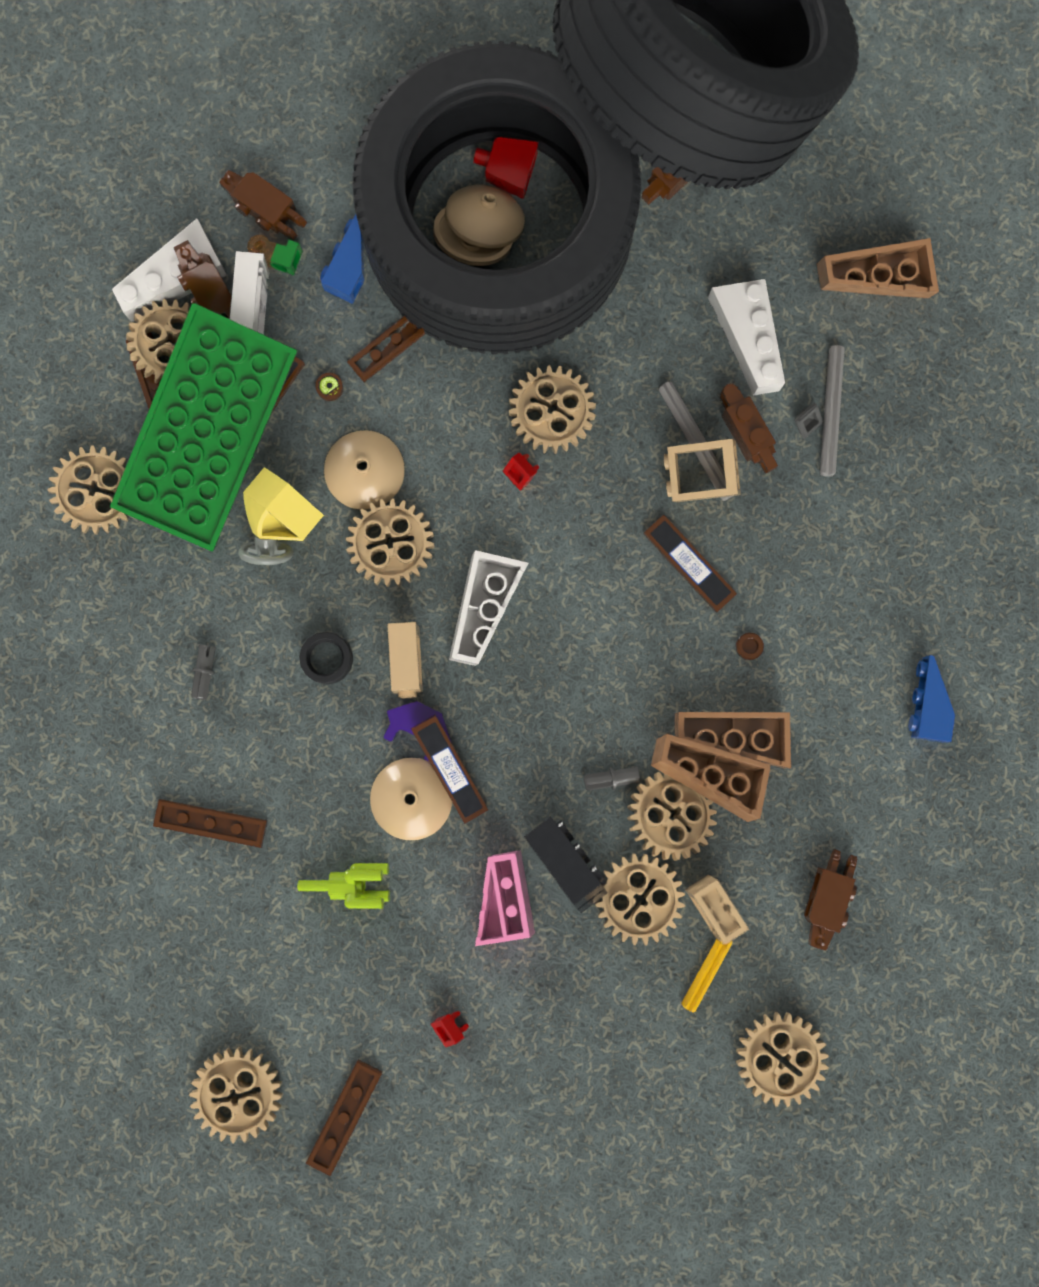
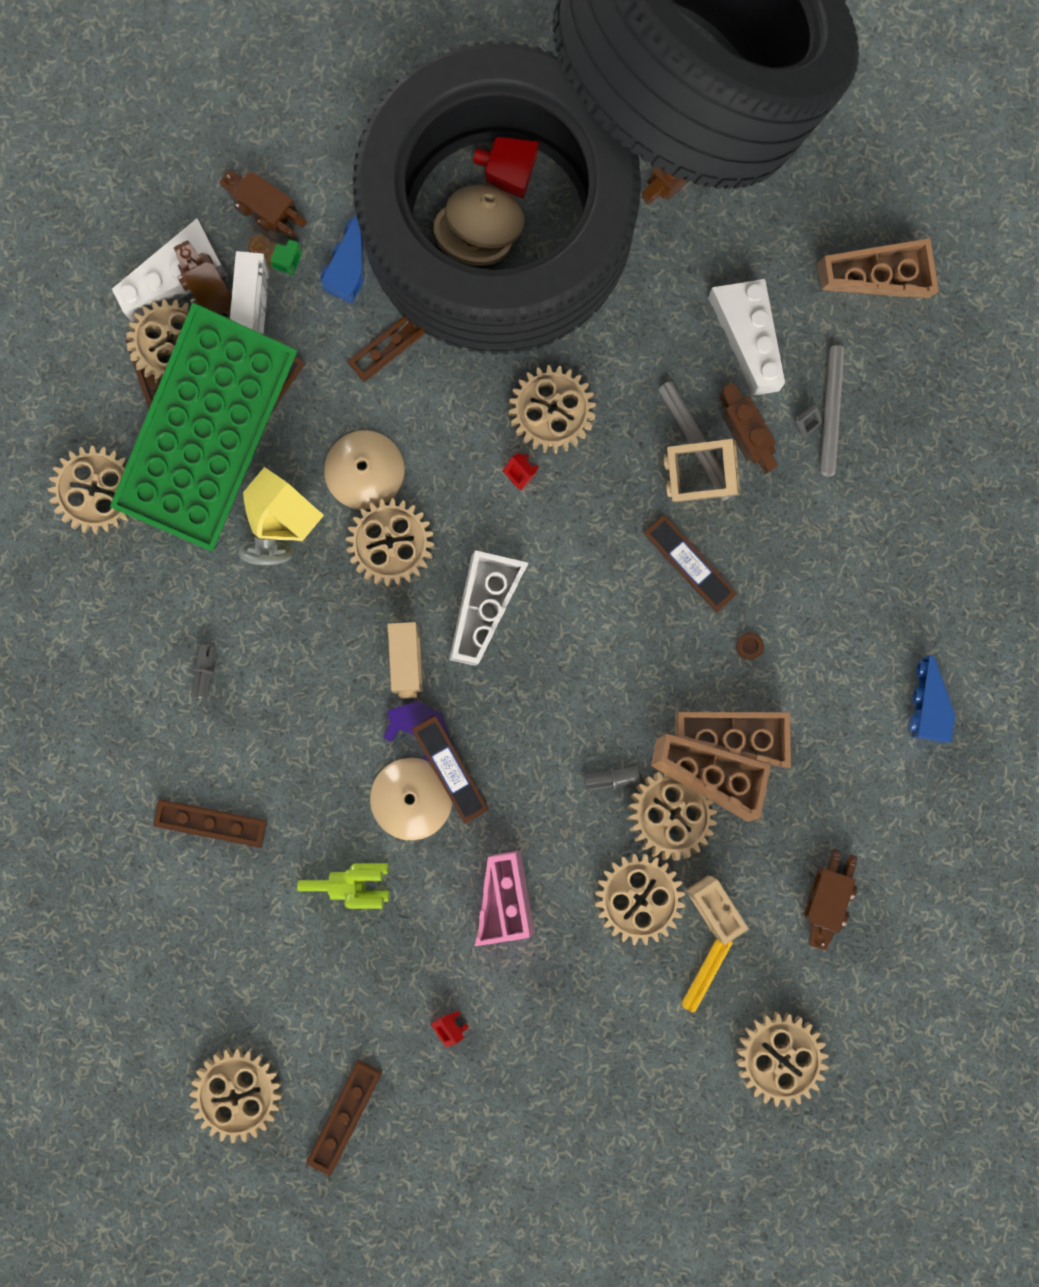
black tyre [299,631,353,685] -> none
tile [316,373,343,401] -> none
black piece [524,817,607,913] -> none

